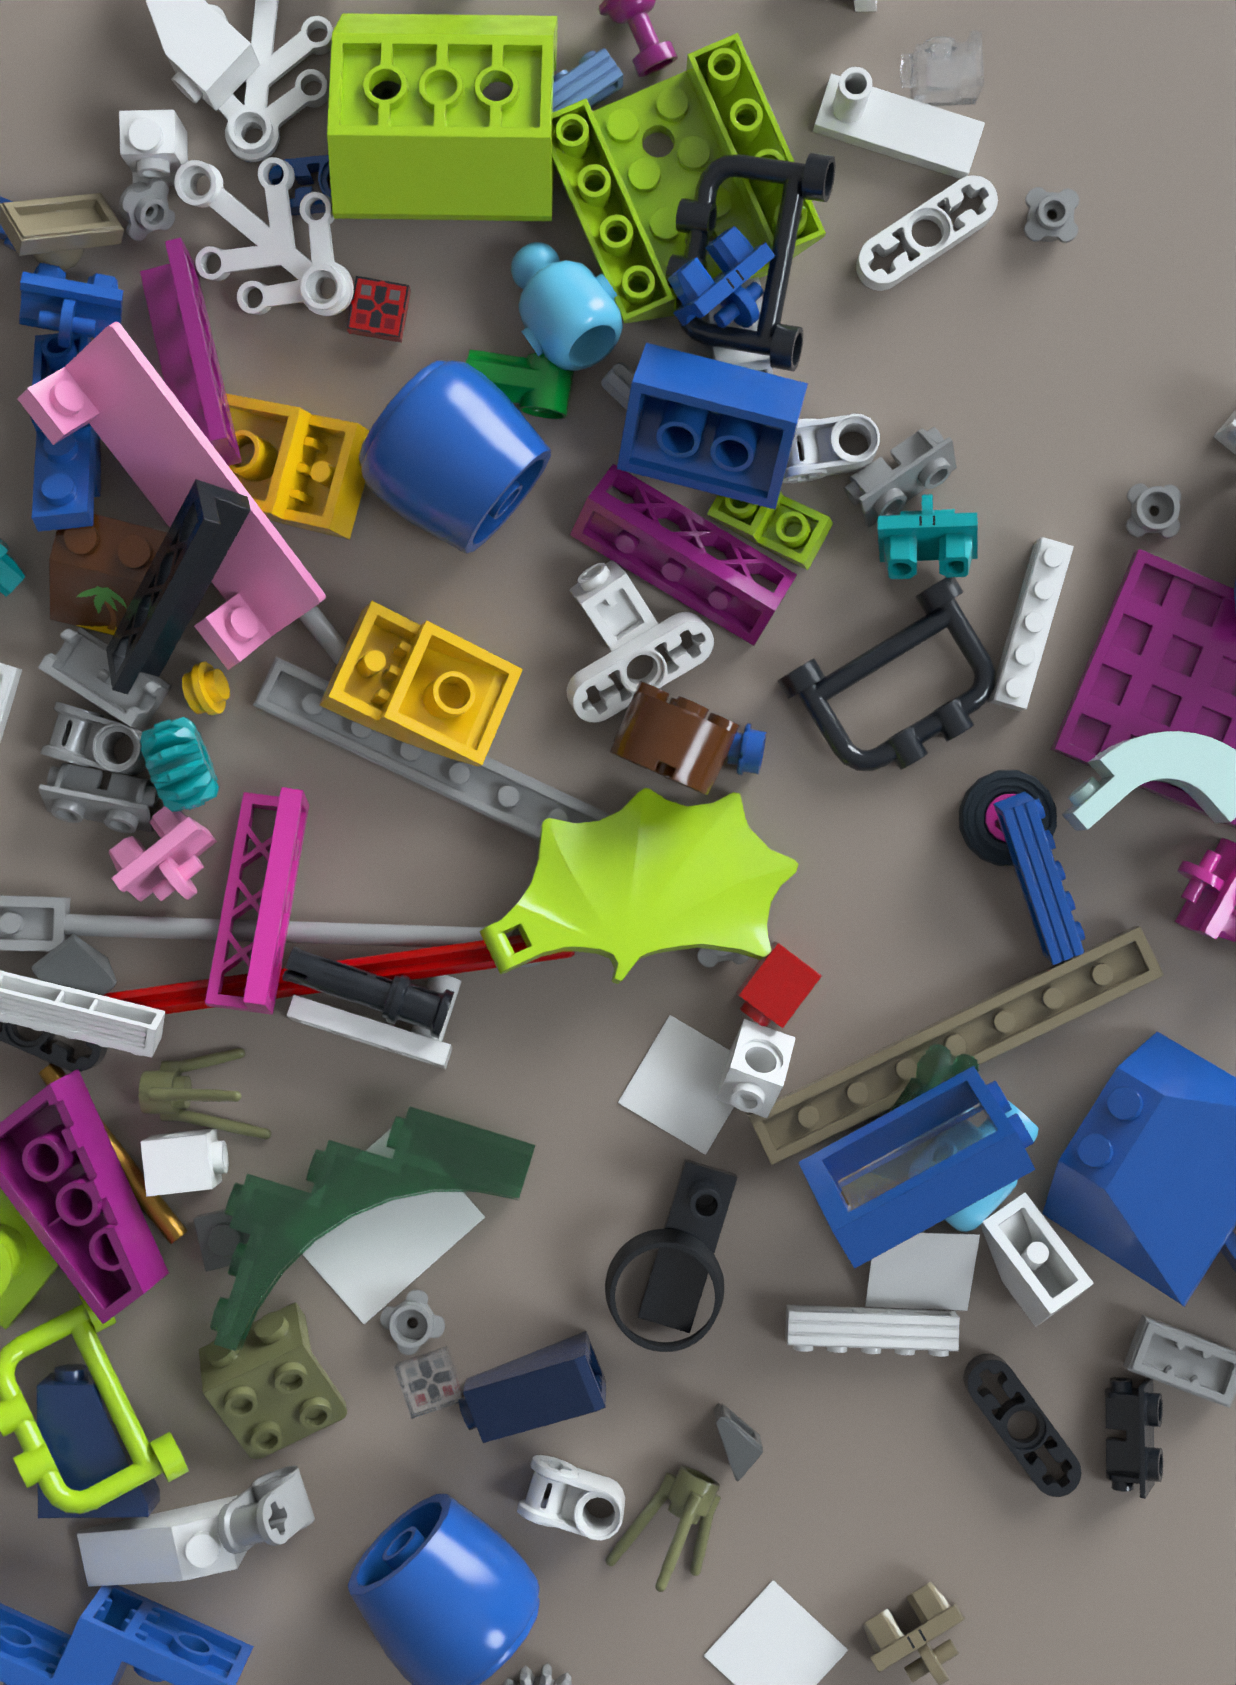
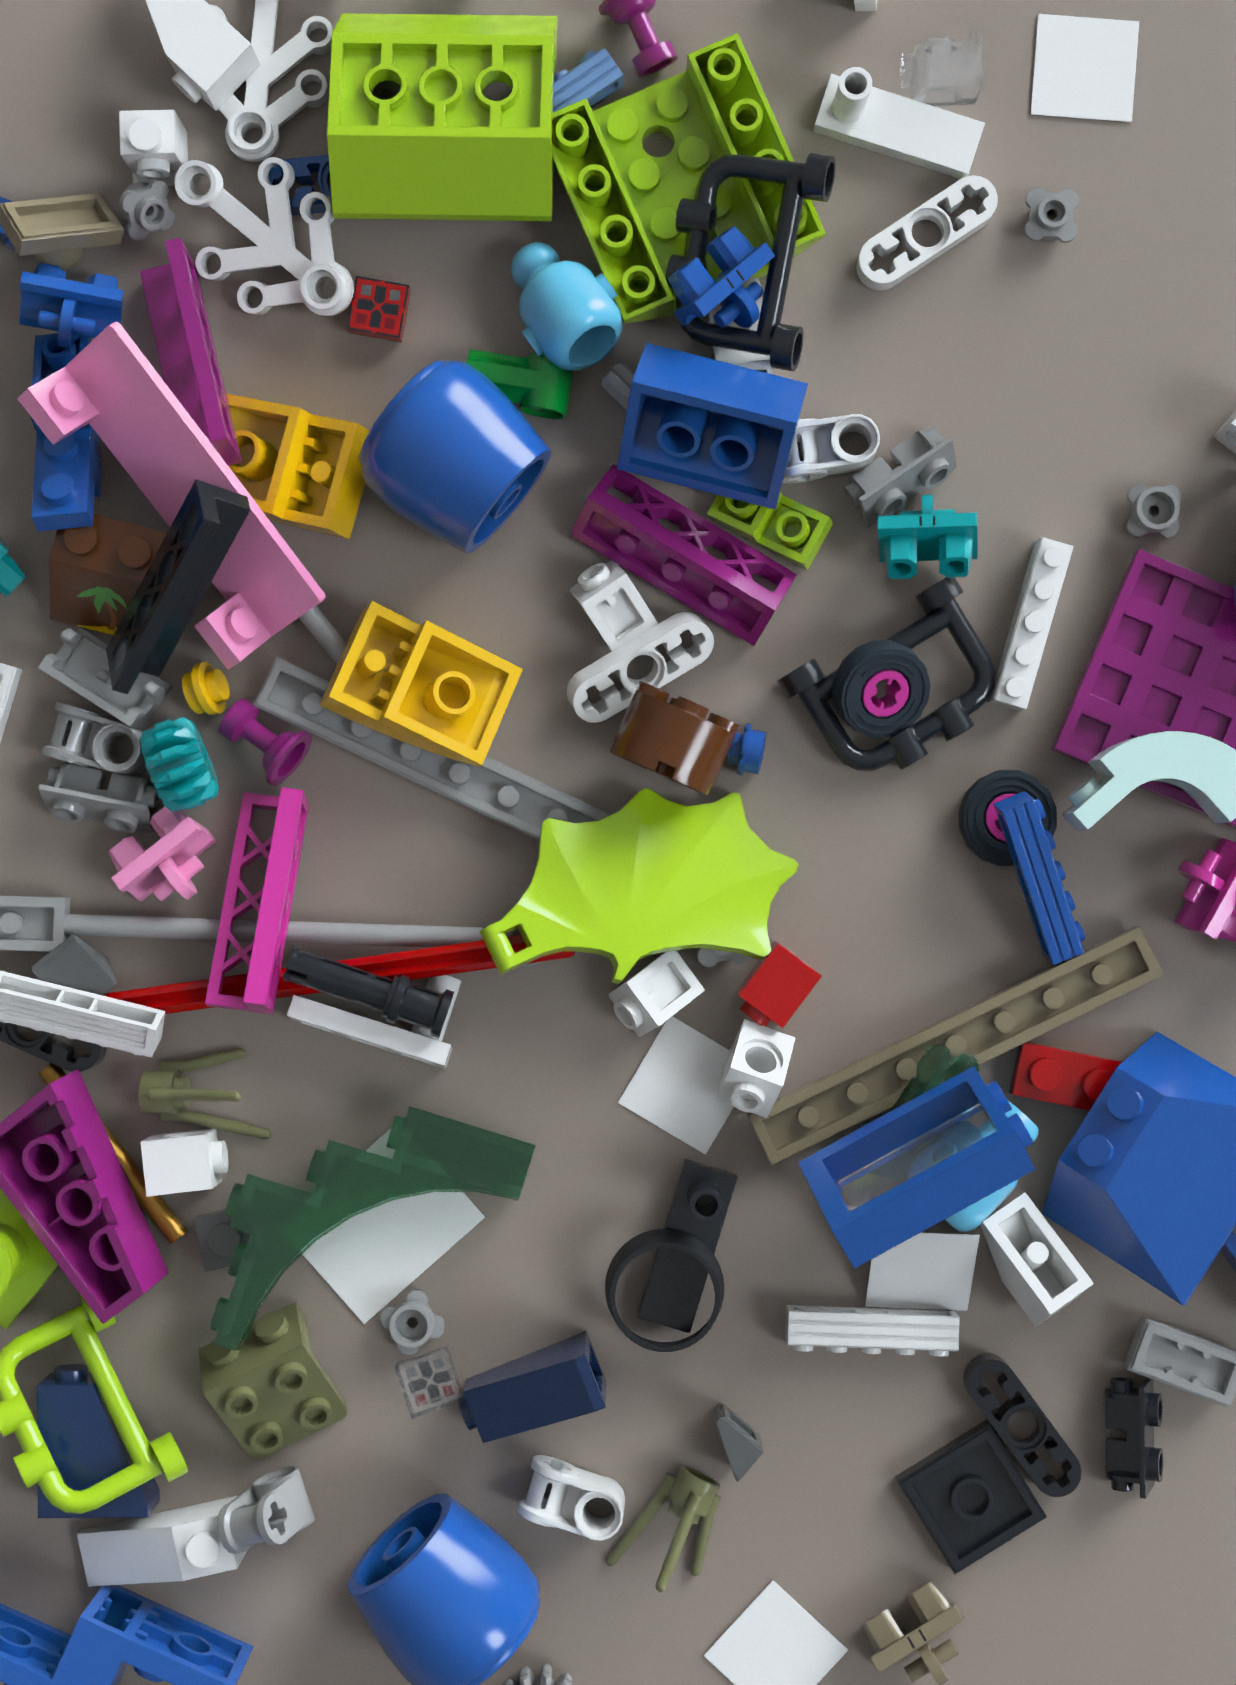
none -> magenta piece [218,698,312,786]
none -> white bracket [608,951,705,1037]
none -> black bush [832,640,931,738]
none -> black tile [895,1420,1047,1574]
none -> red plate [1009,1042,1123,1111]
none -> white sticker [1031,14,1139,122]

